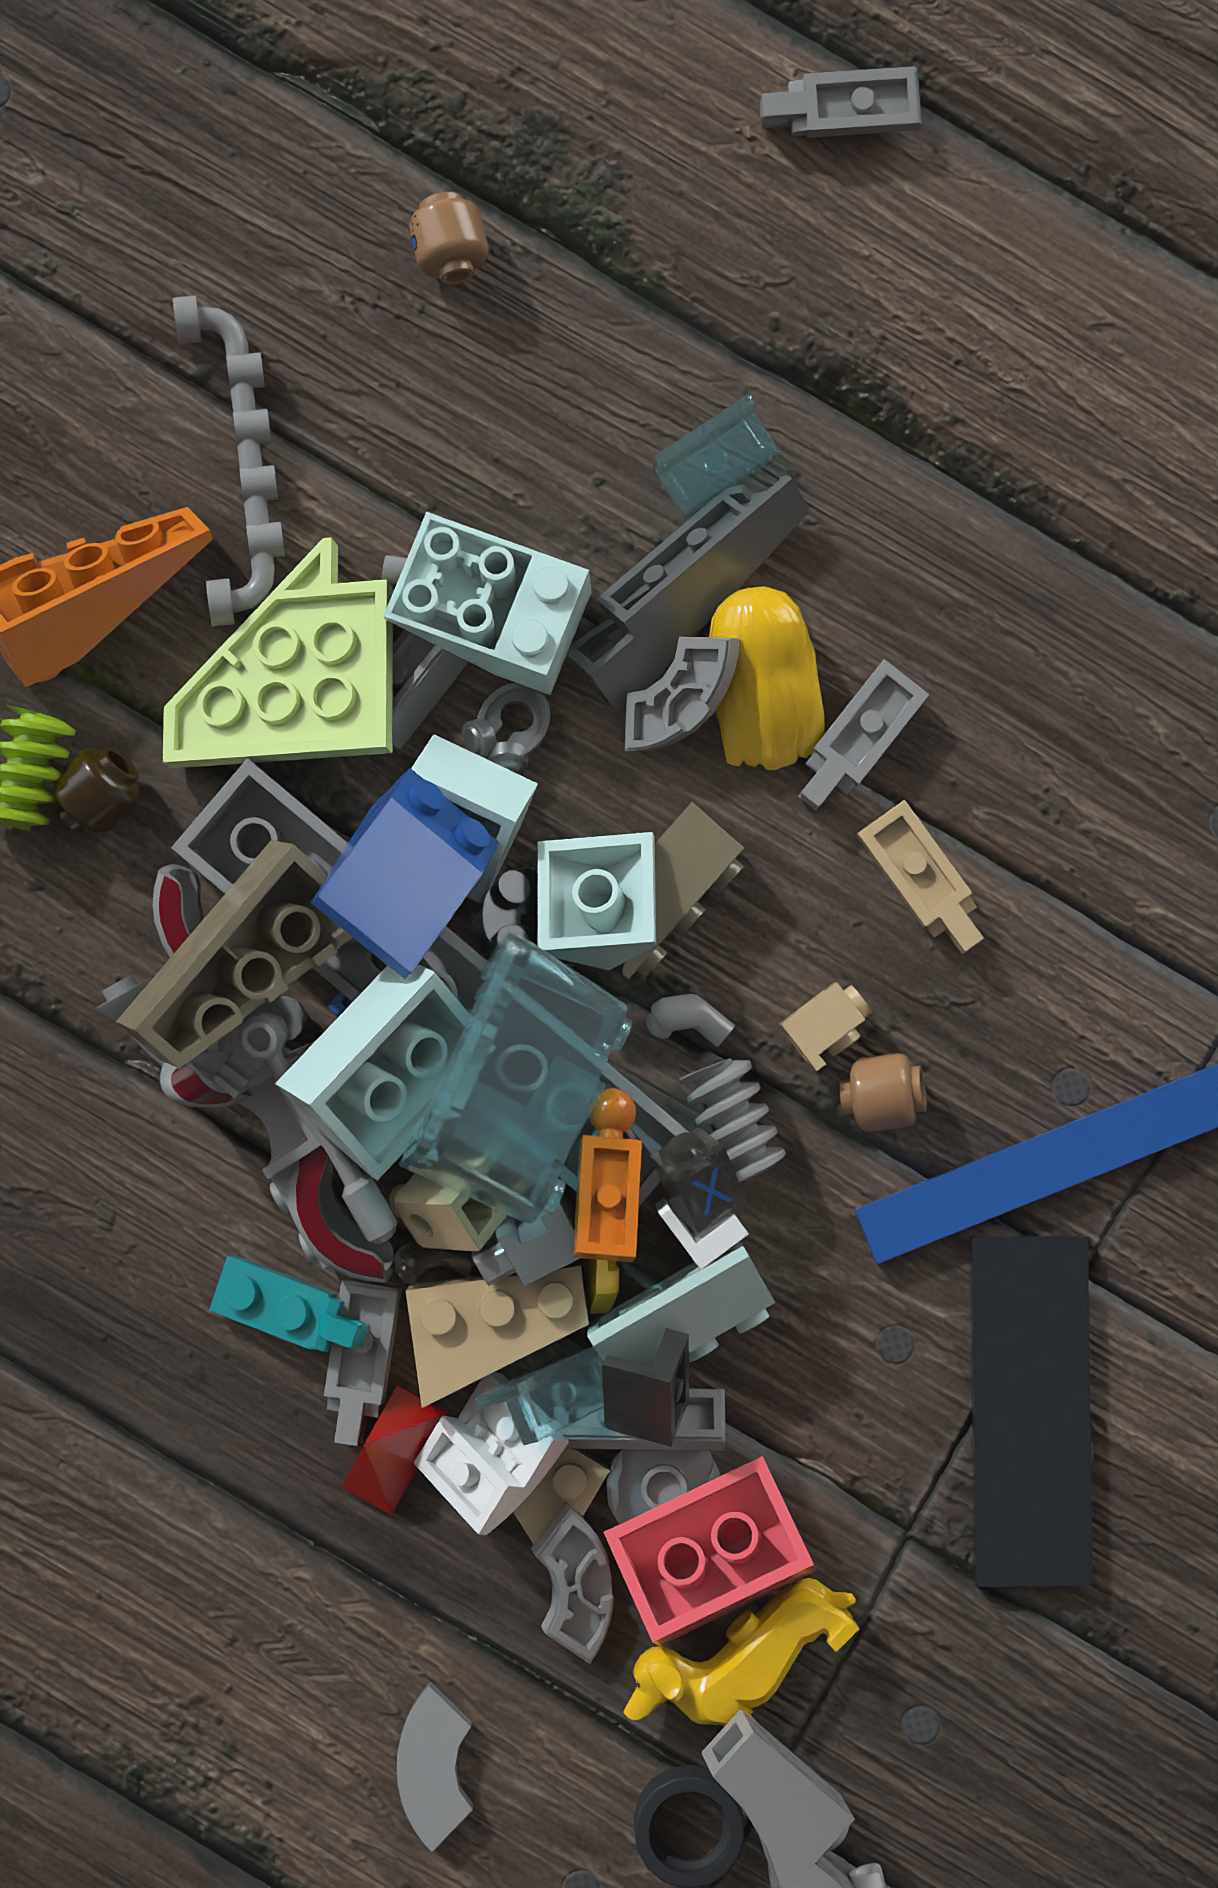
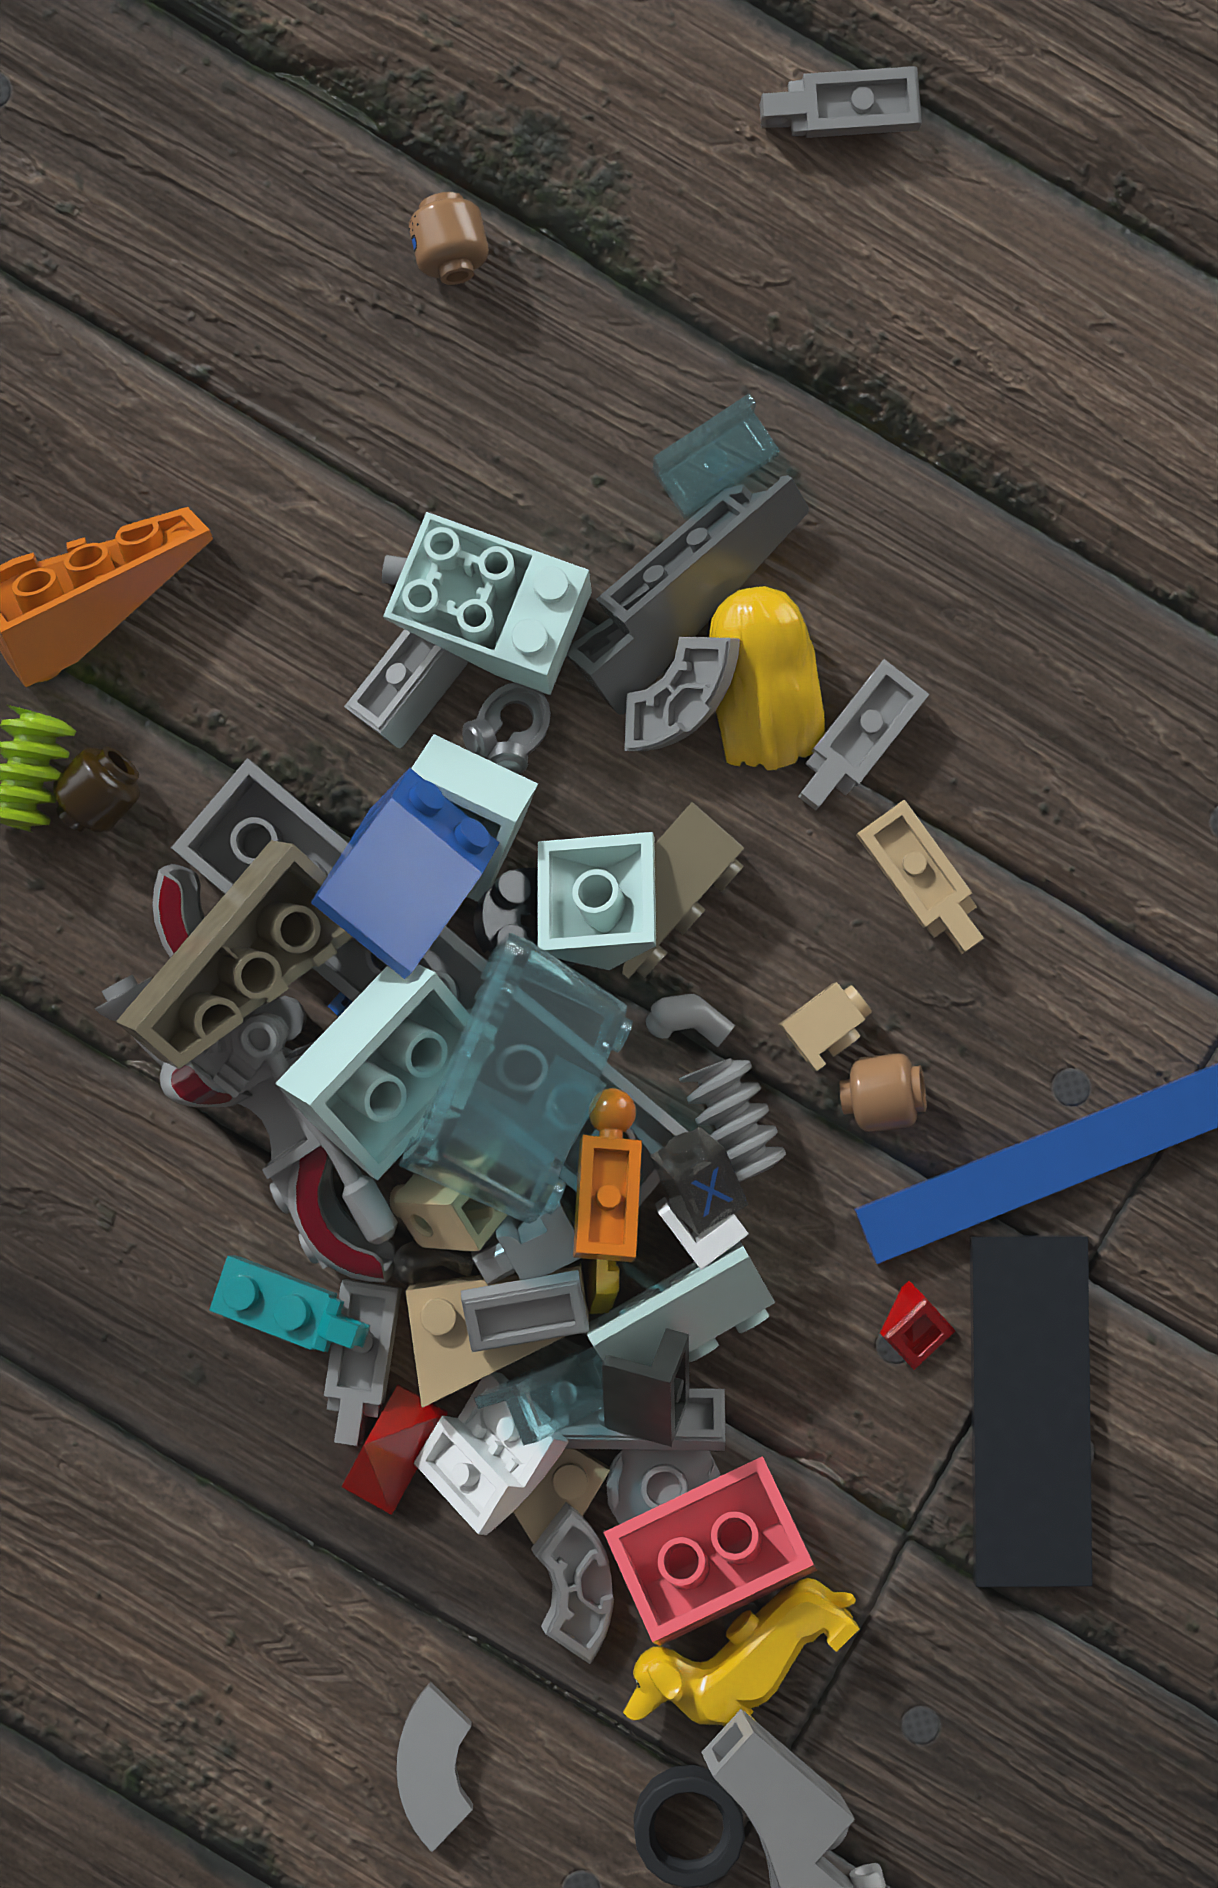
yellowish green wing [163,538,393,768] -> none
light grey bar [173,296,285,627] -> none
none -> light grey tile [461,1270,589,1352]
none -> red slope [880,1281,956,1370]

